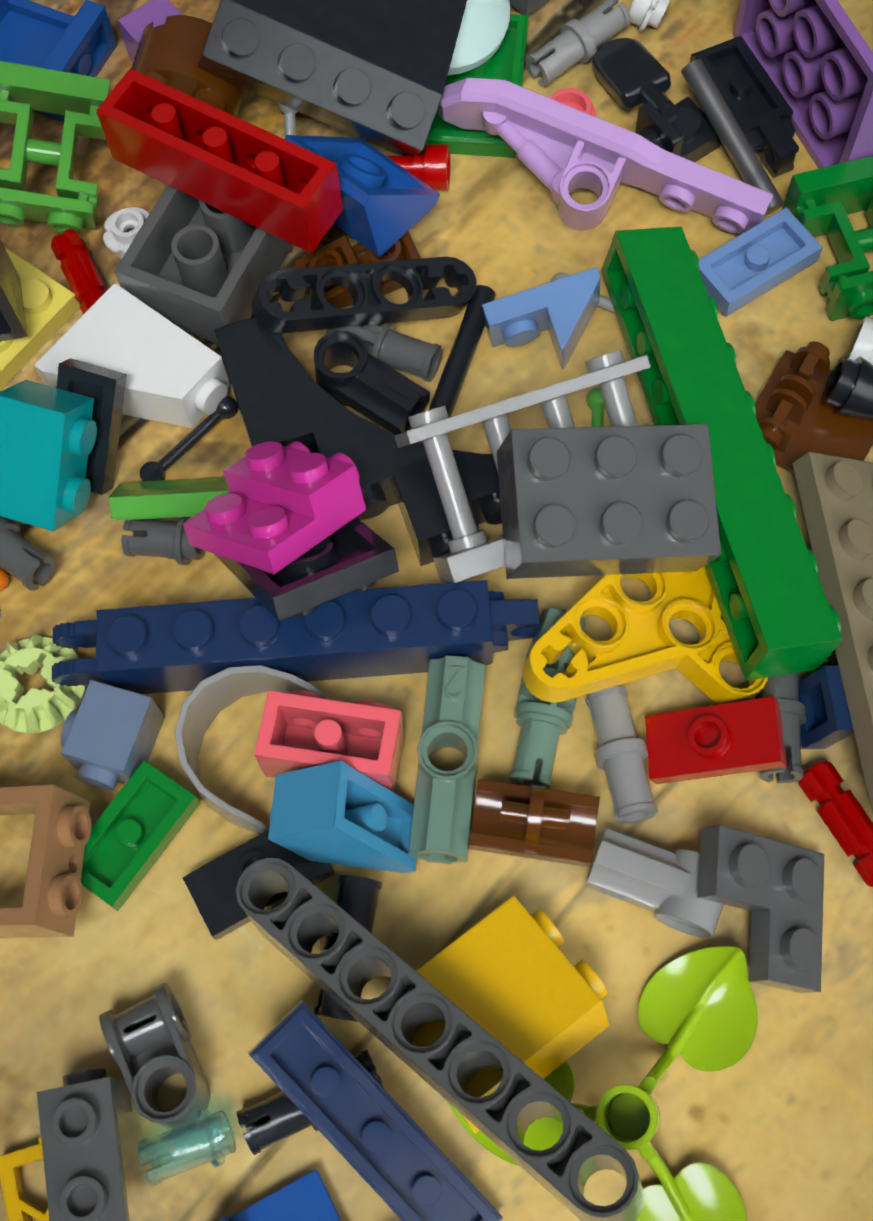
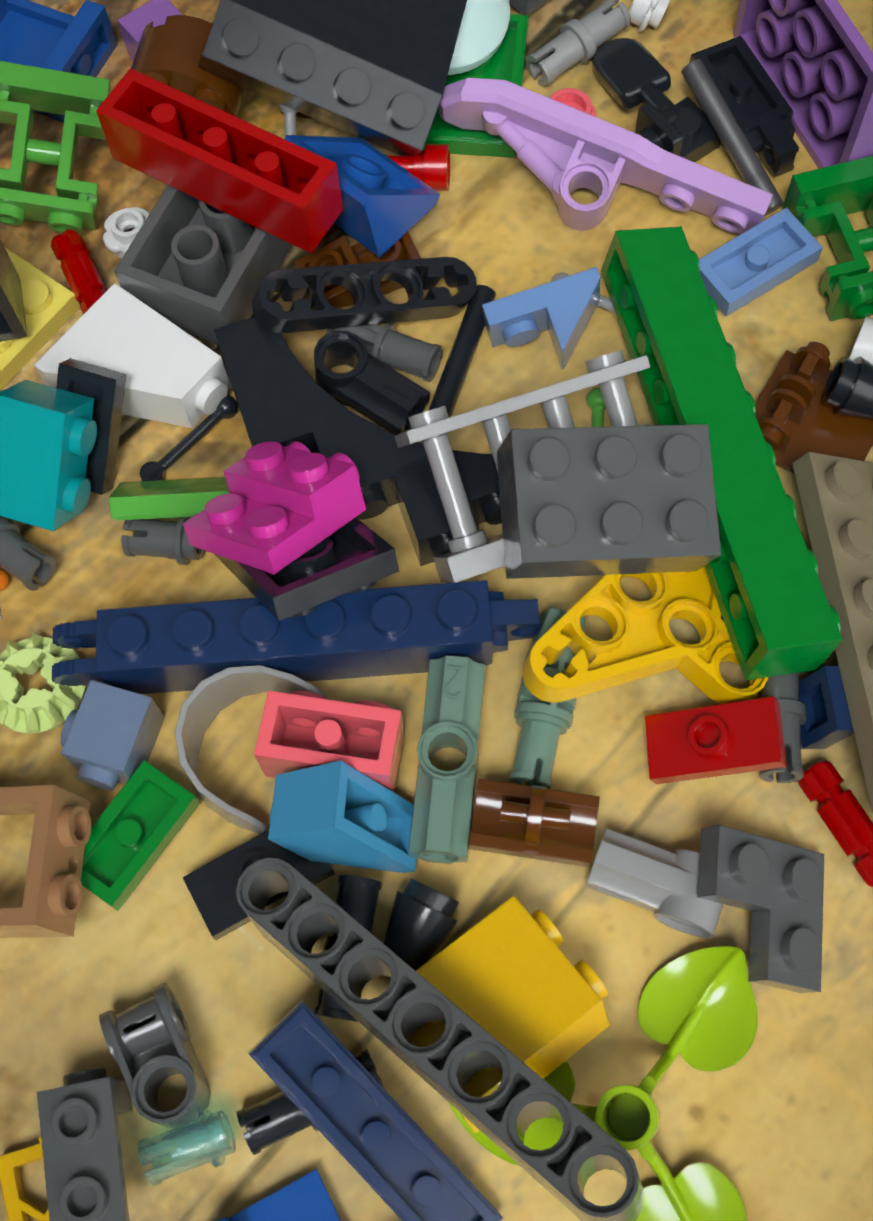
light grey pin [585,685,658,824] -> none
none -> black cone [383,878,460,979]

